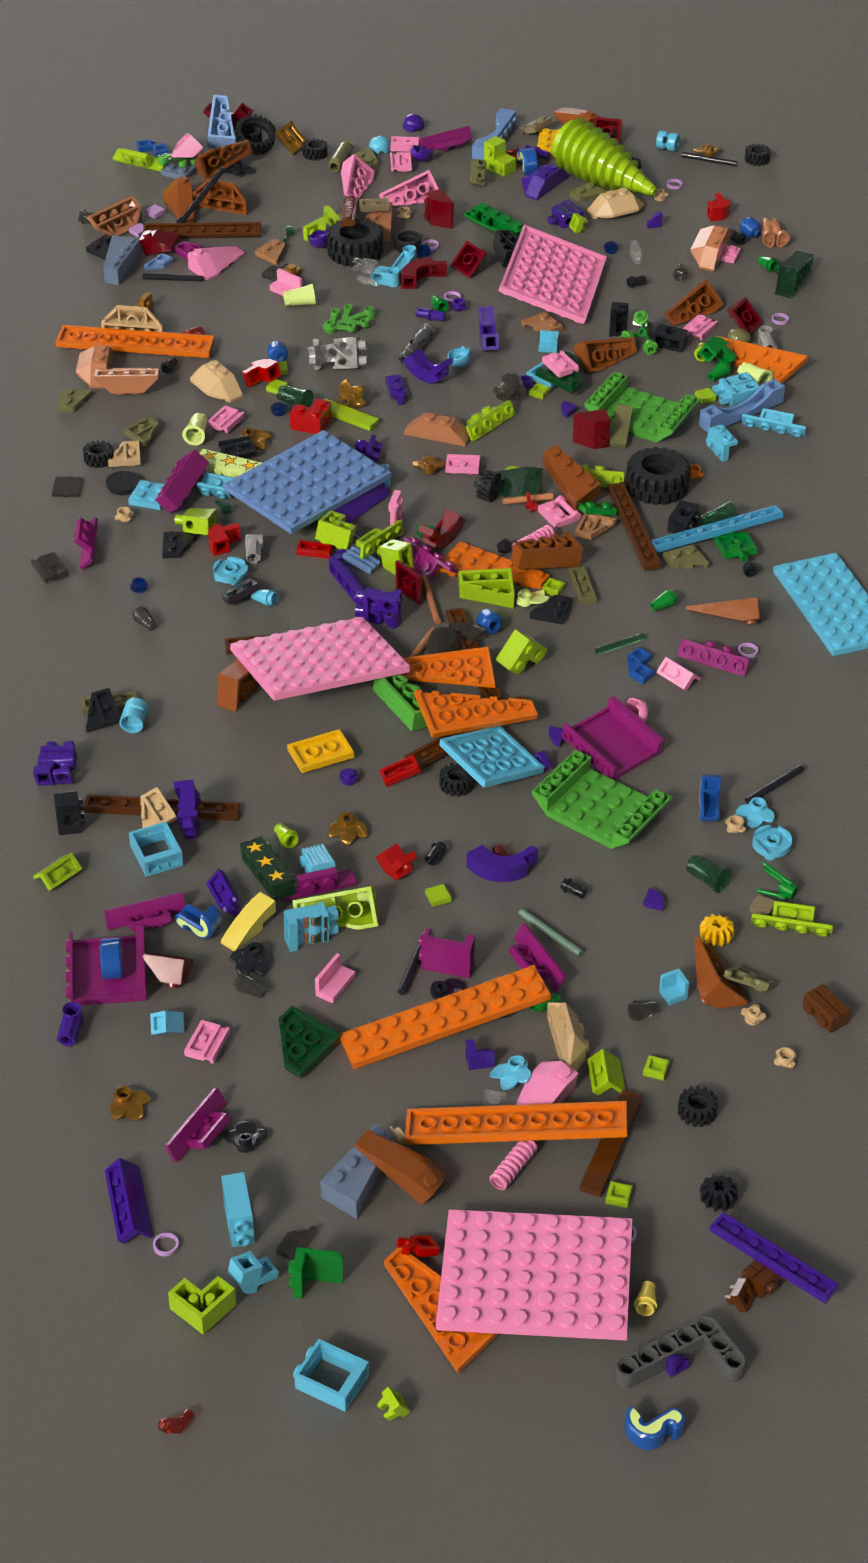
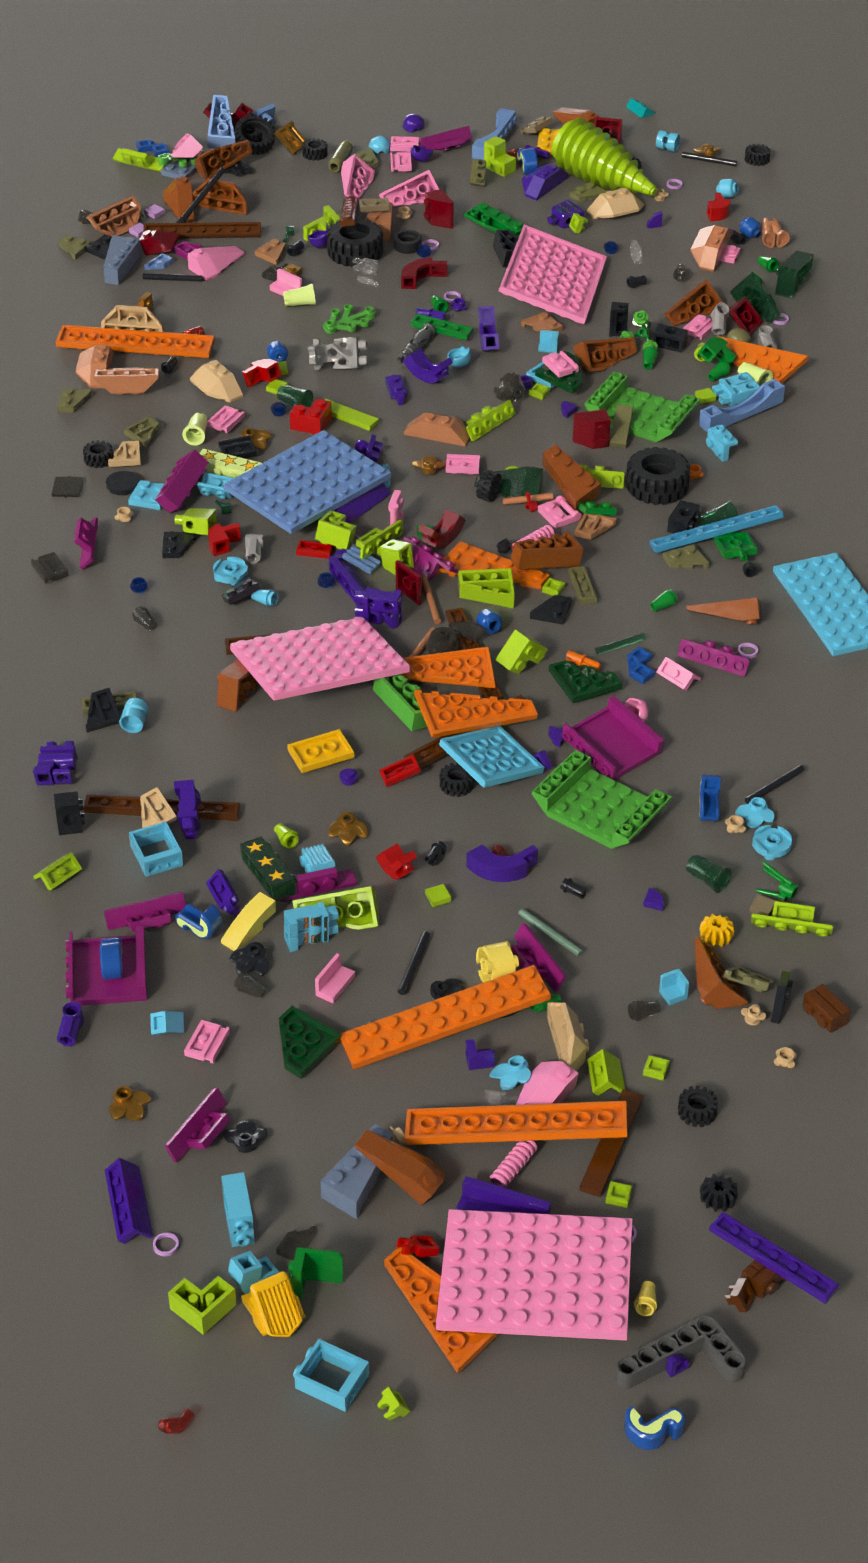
slope [143,953,193,988] -> none
pearl gold plate [338,379,366,408] -> none
medium azure piece [371,245,417,287] -> none
magenta panel [419,927,475,979] -> none
dark red slope [450,240,487,279] -> none
yellowish green plate [516,588,549,607] -> none
reddish brown plate [607,482,661,571] -> none
medium azure bracket [742,408,806,437] -> none
none -> olive wing [58,234,91,260]
none -> yellow piece [241,1271,306,1337]
none -> medium blue tile [251,103,276,124]
none -> black pin [287,240,304,256]
none -> clear blue plate [318,572,335,588]
none -> green plate [411,314,473,340]
none -> dark purple panel [456,1176,551,1214]
none -> light yellow brick [476,941,519,983]
none -> dark green plate [548,660,622,703]
none -> orange axle [566,650,601,671]
none -> teal slope [626,98,655,118]
none -> green cone [643,347,658,370]
none -> light grey piece [710,302,729,336]
none -> medium azure head [716,179,739,198]
none -> clear green wedge [730,272,781,324]
none -> black wing [771,971,793,1024]

